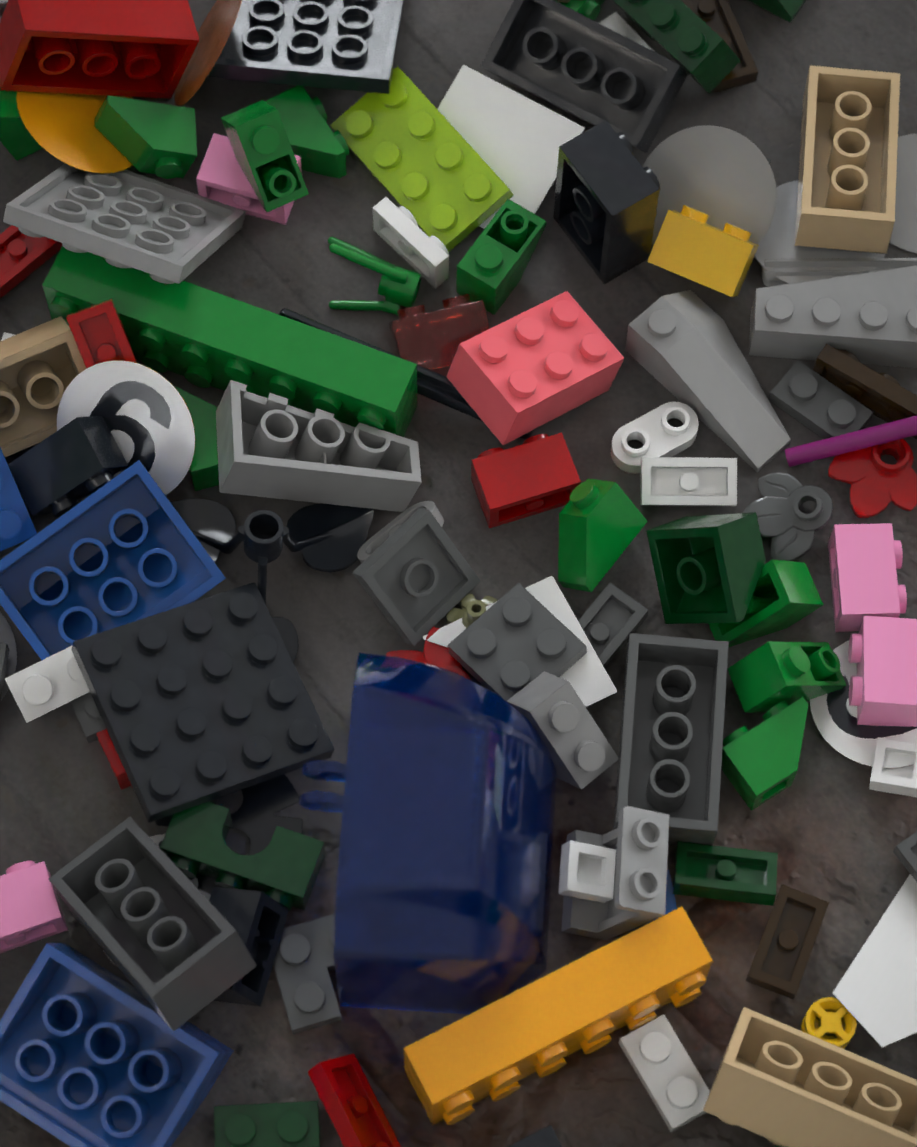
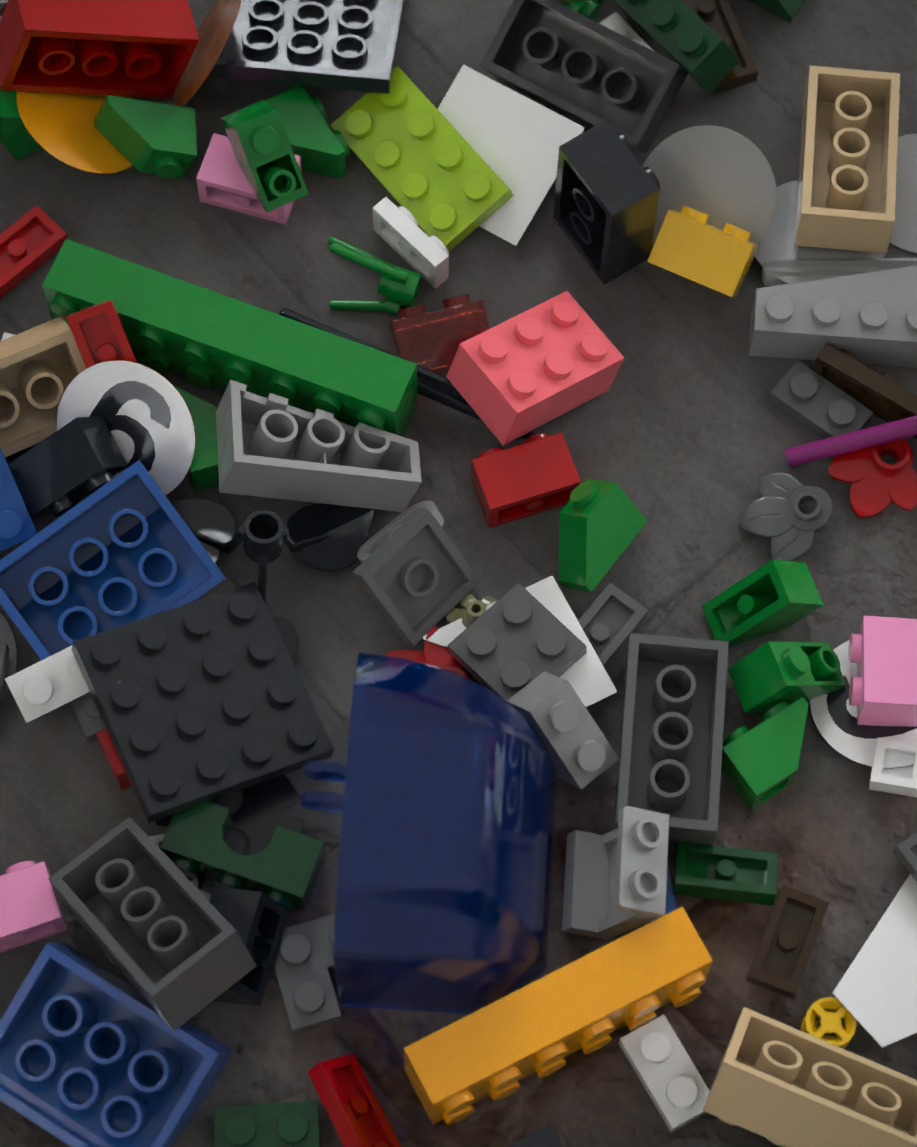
light grey plate [3,164,246,284] -> none
green slope [456,199,546,315] -> none
white plate [558,840,616,903] -> none
white plate [611,402,699,474] -> none
light grey wedge [625,290,791,473] -> none
white plate [640,457,737,506] -> none
dark green slope [646,512,766,624] -> none
bright pink brick [828,523,907,632] -> none

